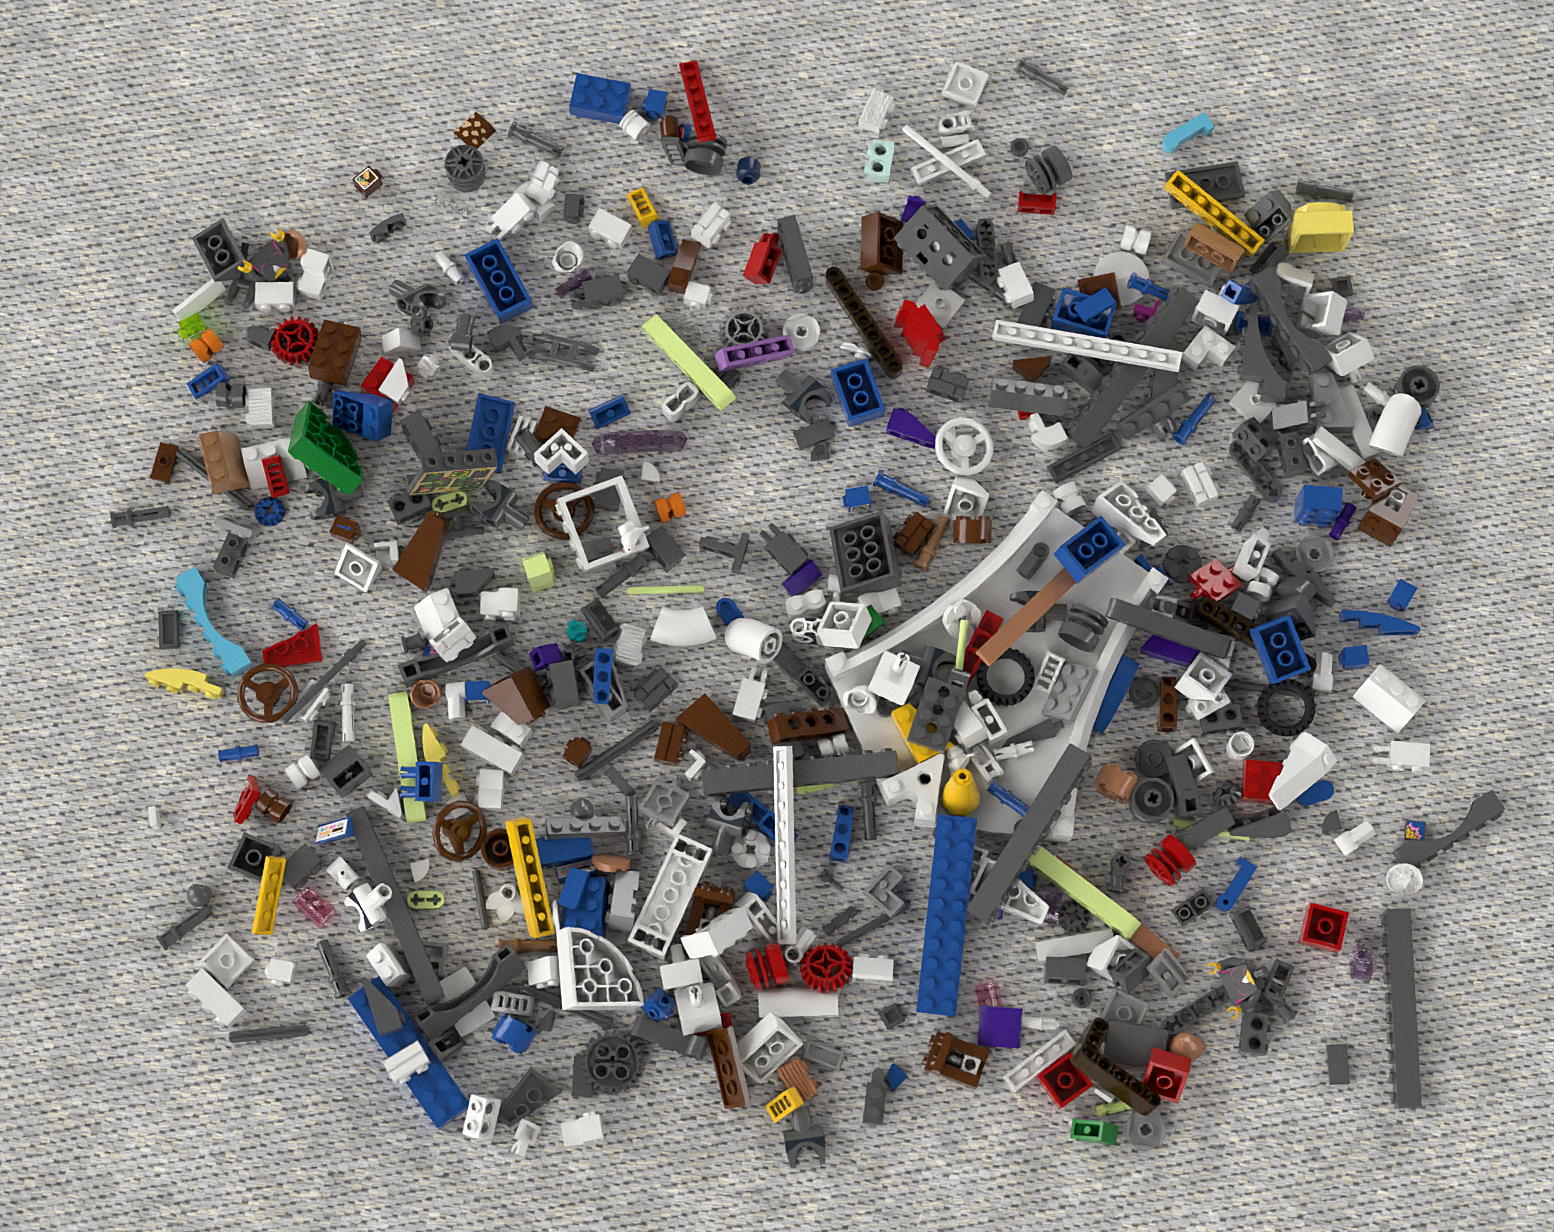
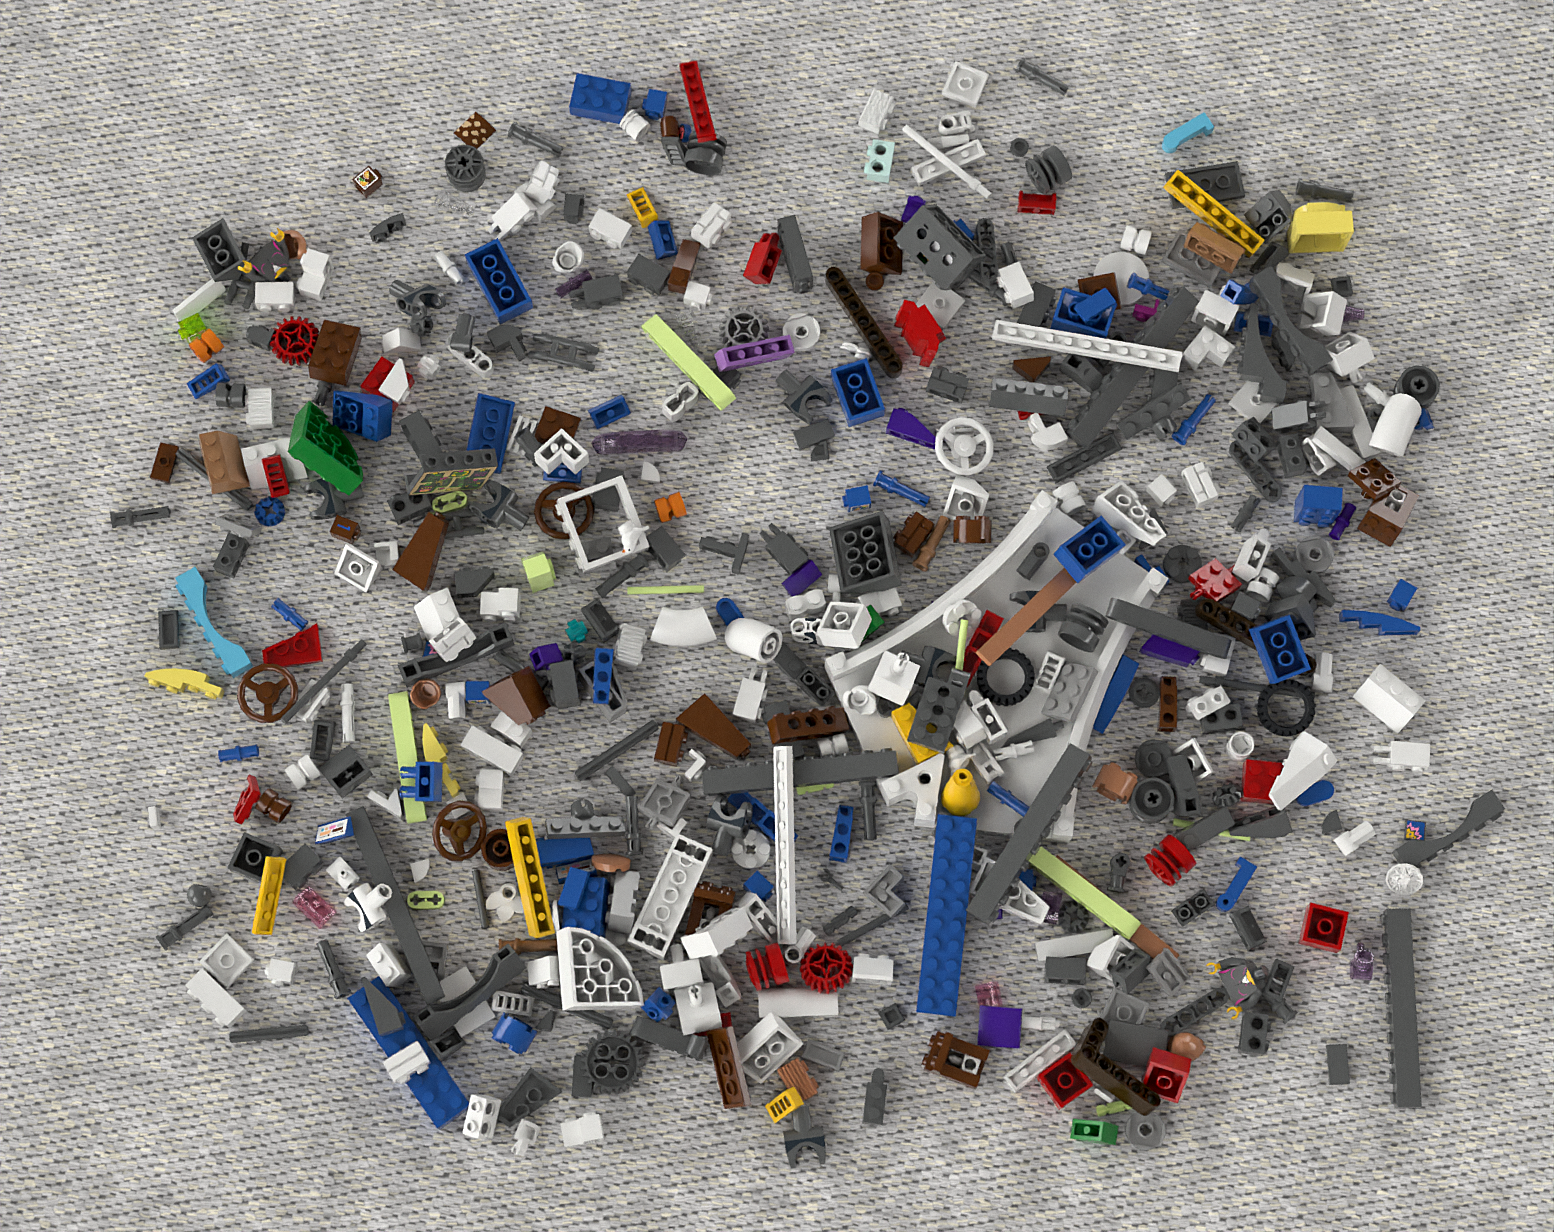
reddish brown brick [562,736,593,769] -> none
dark grey brick [633,667,678,712] -> none
dark blue head [736,156,761,185] -> none
blue tile [888,1063,908,1091] -> none
dark grey hinge [1149,595,1194,624] -> none
white slope [1174,652,1232,700] -> none
blue brick [1338,645,1370,670] -> none

